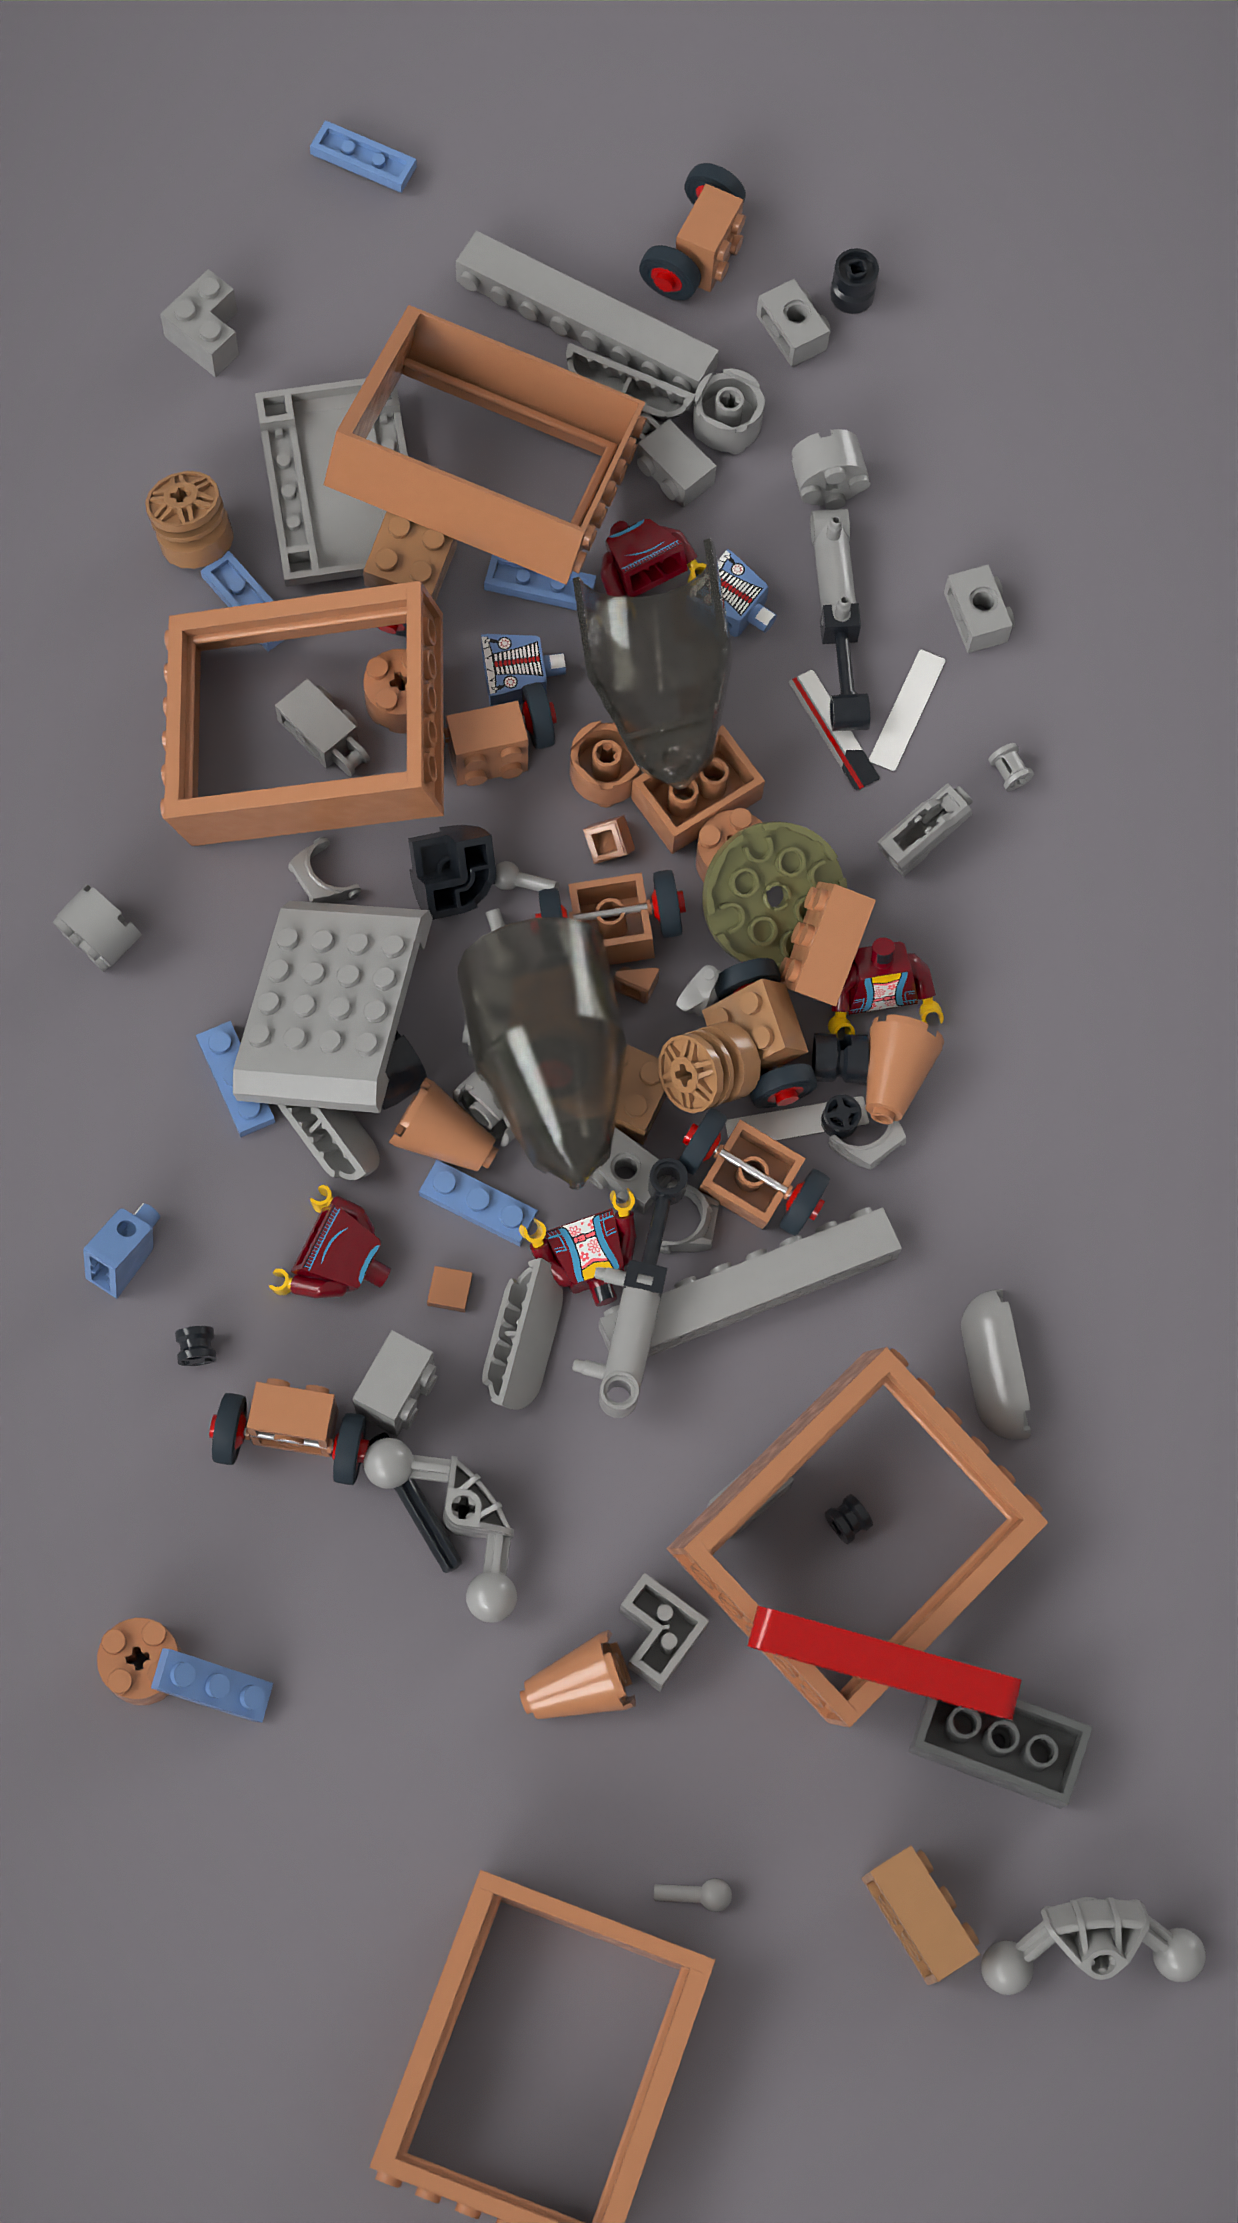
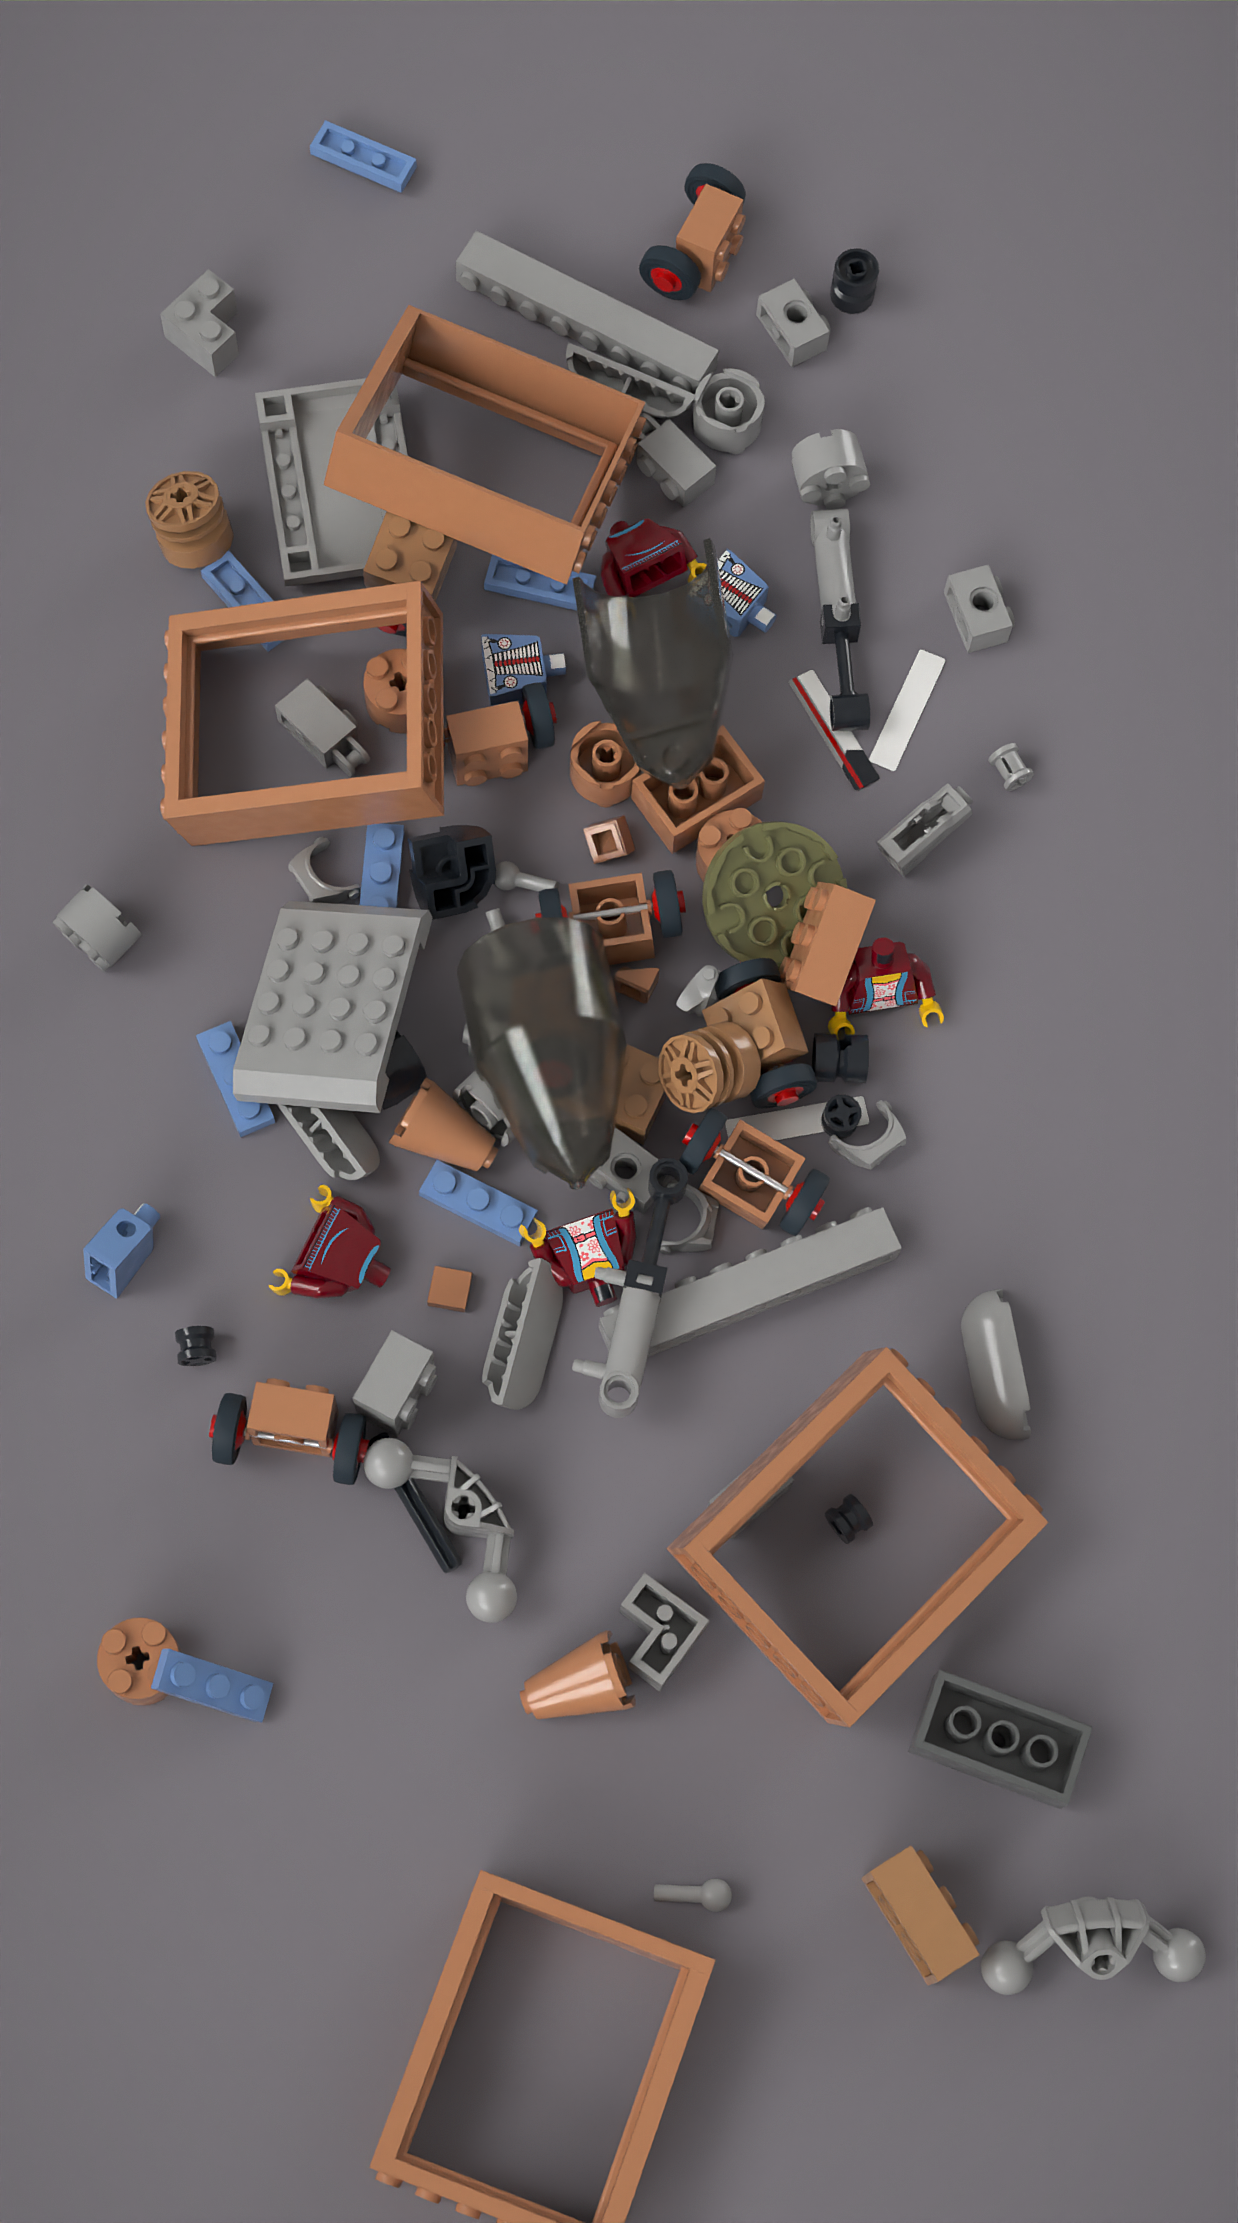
red beam [747,1606,1022,1720] -> none
nougat cone [866,1014,944,1124] -> none
none -> medium blue plate [360,823,405,908]

